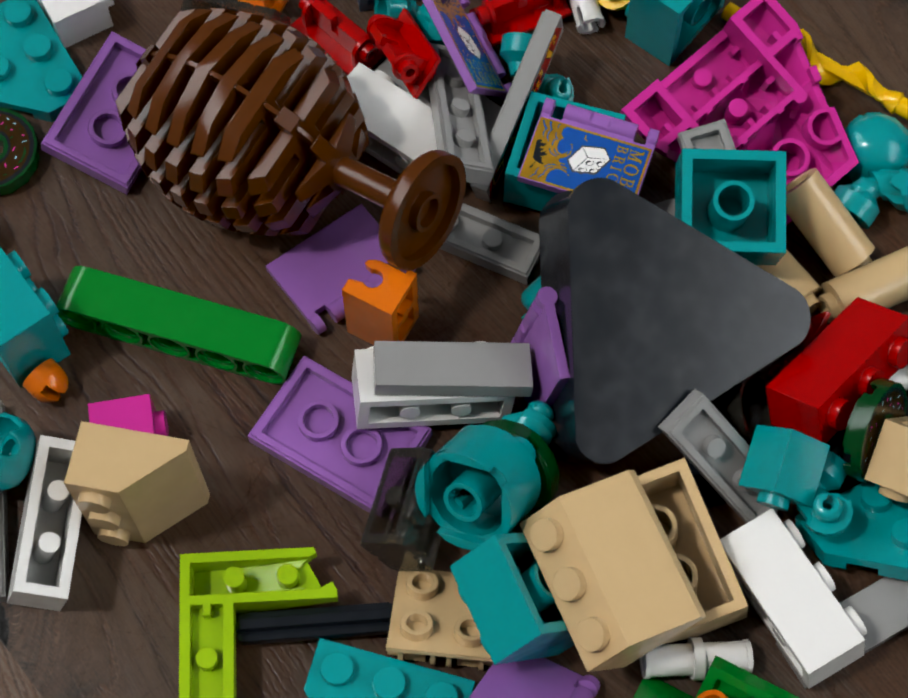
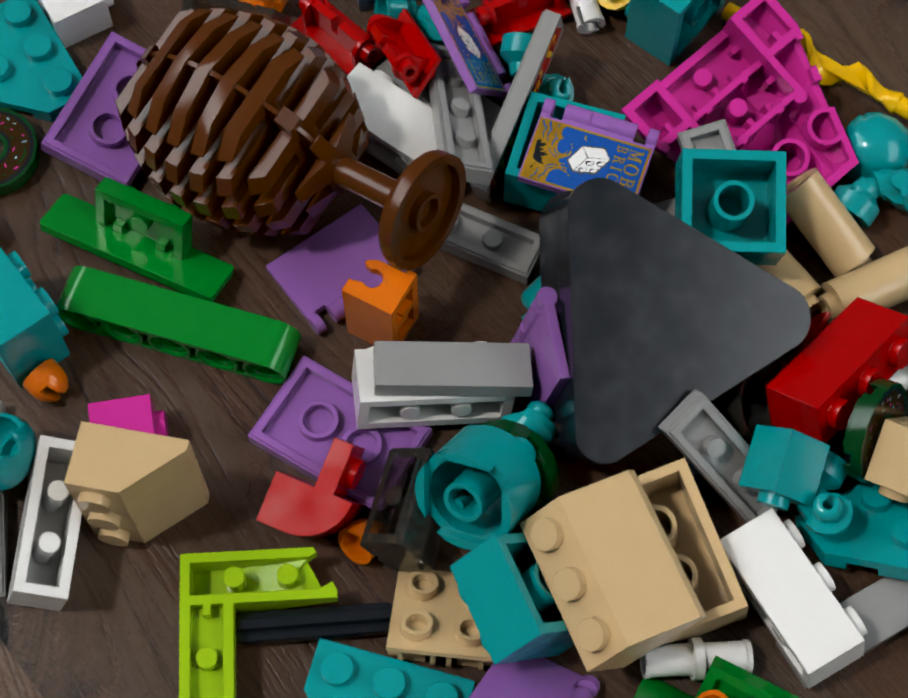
none -> green bracket [40,177,233,302]
none -> red brick [256,437,366,537]
none -> orange hinge [338,518,385,565]

